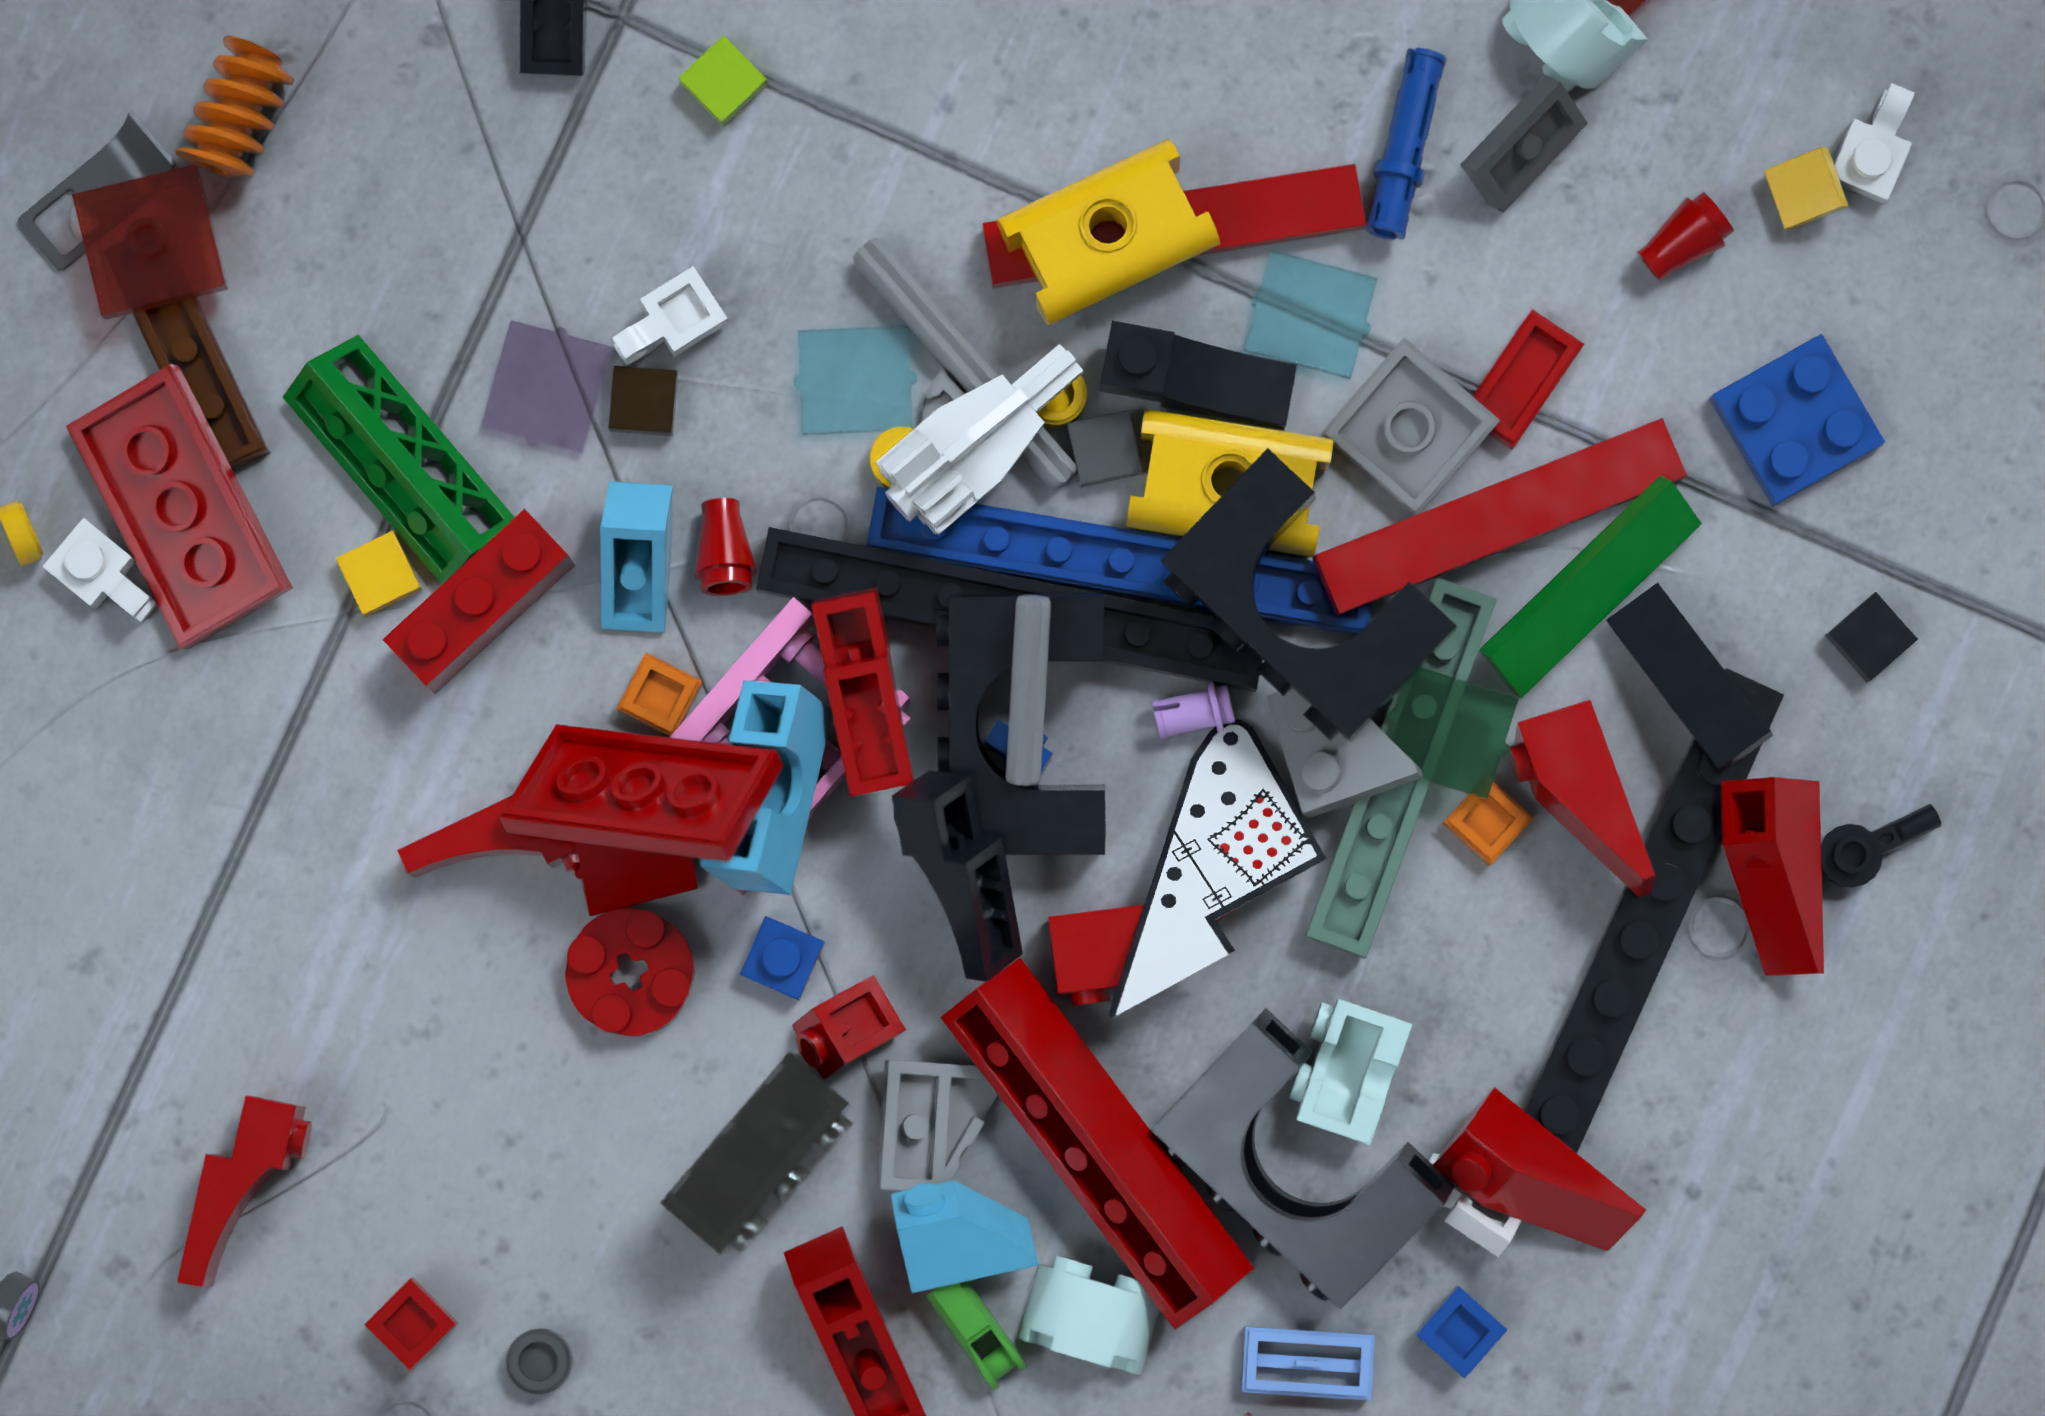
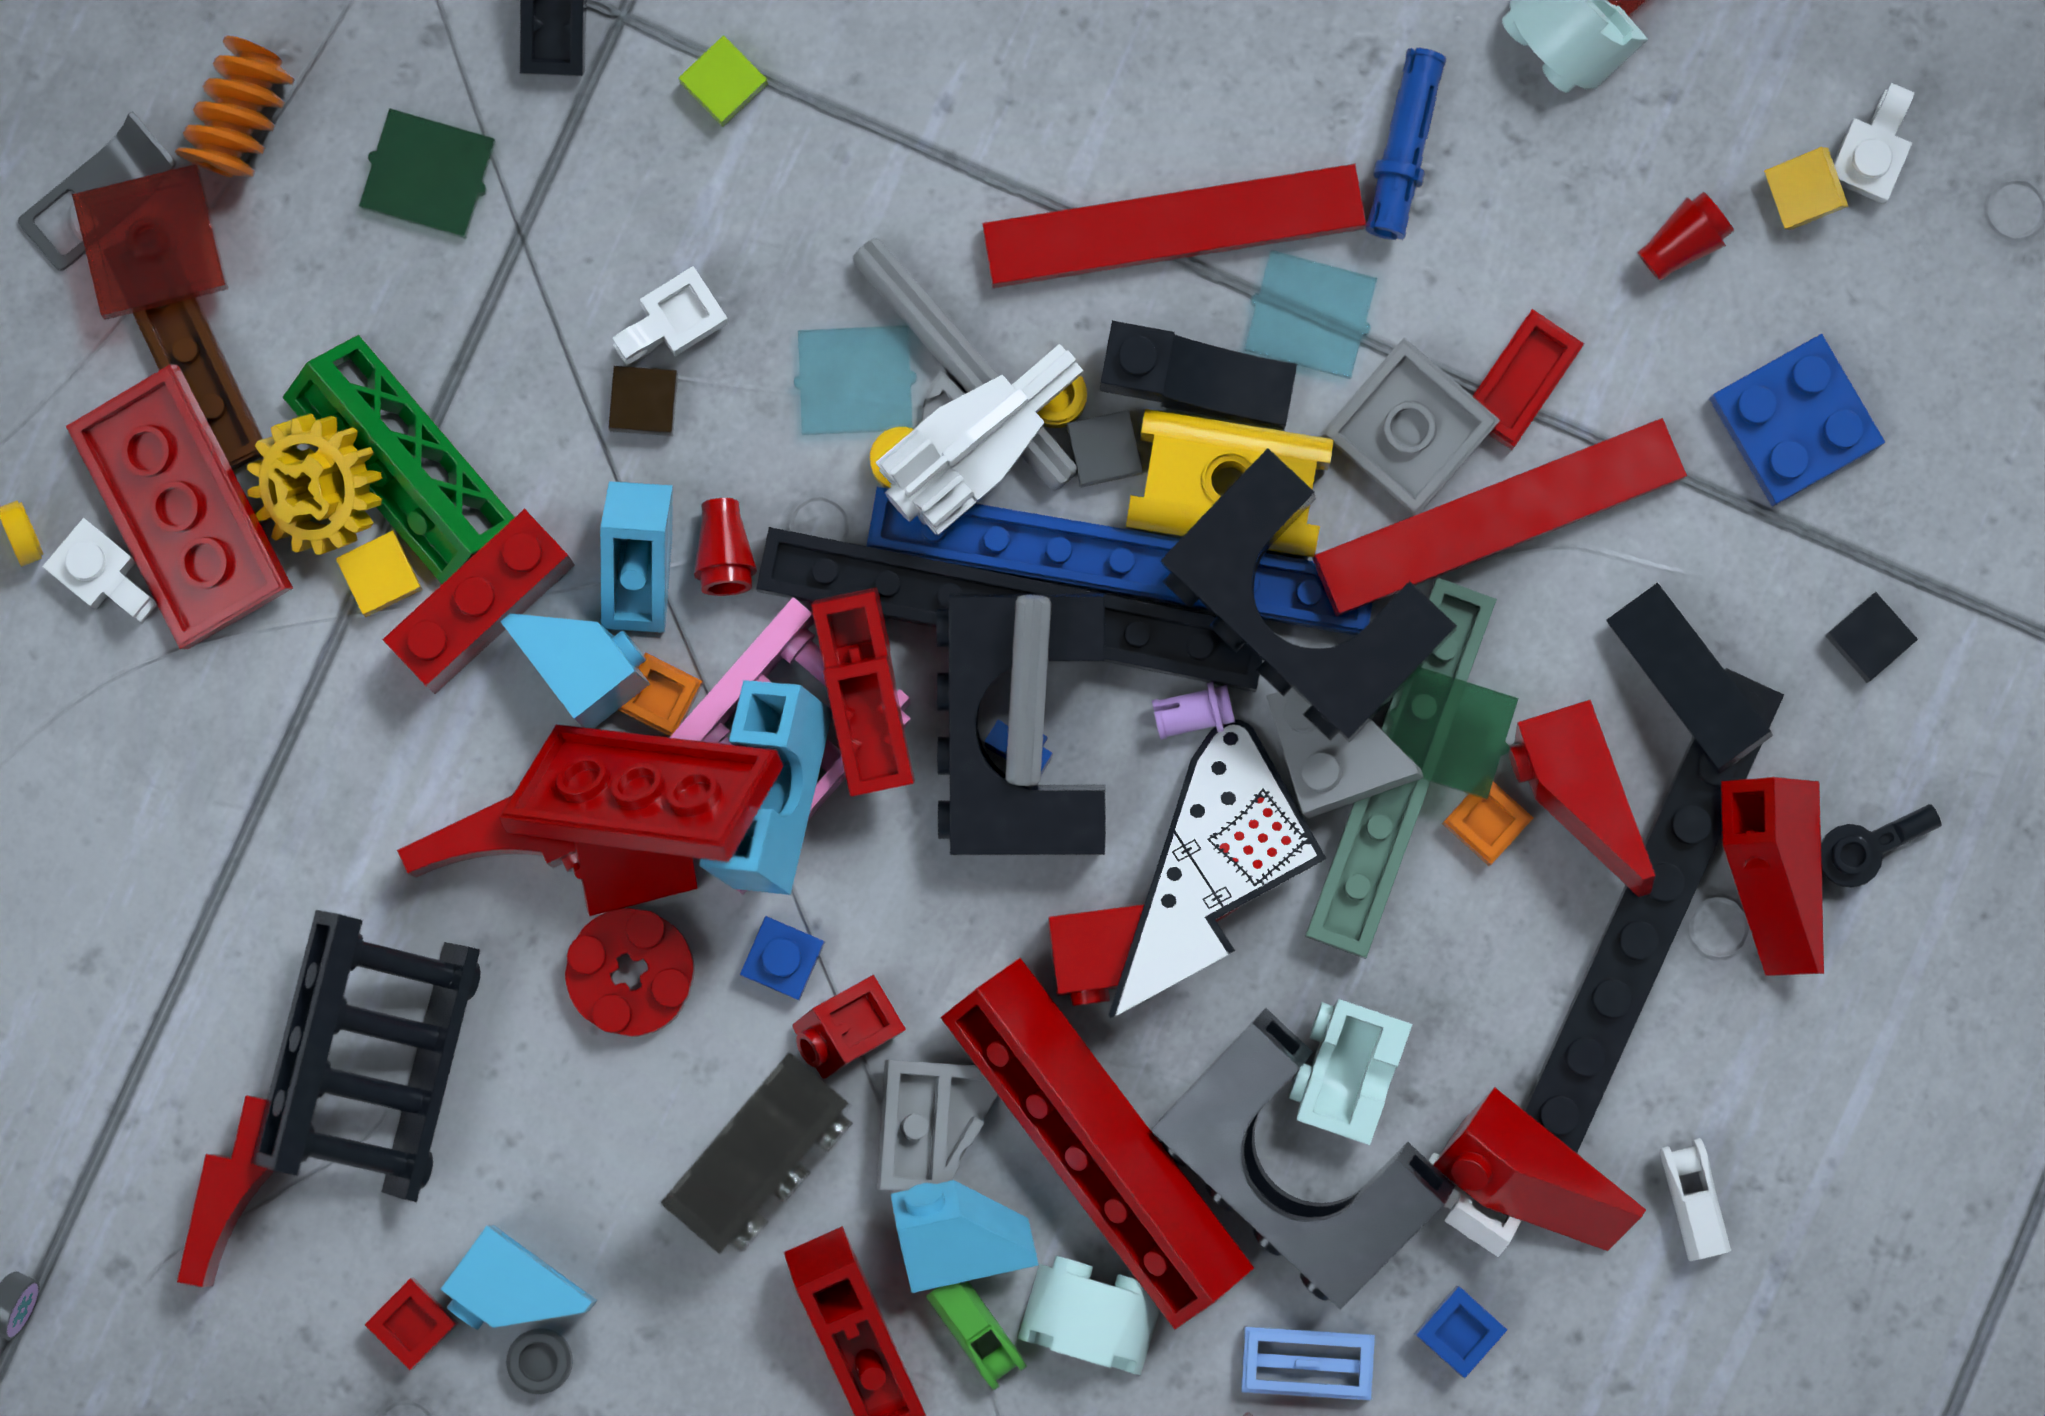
clear purple piece [481,320,612,454] -> none
black slope [891,770,1023,982] -> none
yellow piece [996,138,1220,326] -> none
dark grey plate [1460,75,1588,212] -> none
green tile [1479,475,1702,698] -> none
none -> yellow gear [247,414,382,555]
none -> black fence [251,910,481,1202]
none -> clear green piece [359,108,496,239]
none -> medium azure slope [440,1225,597,1330]
none -> medium azure slope [500,613,650,729]
none -> white bar [1660,1138,1731,1261]

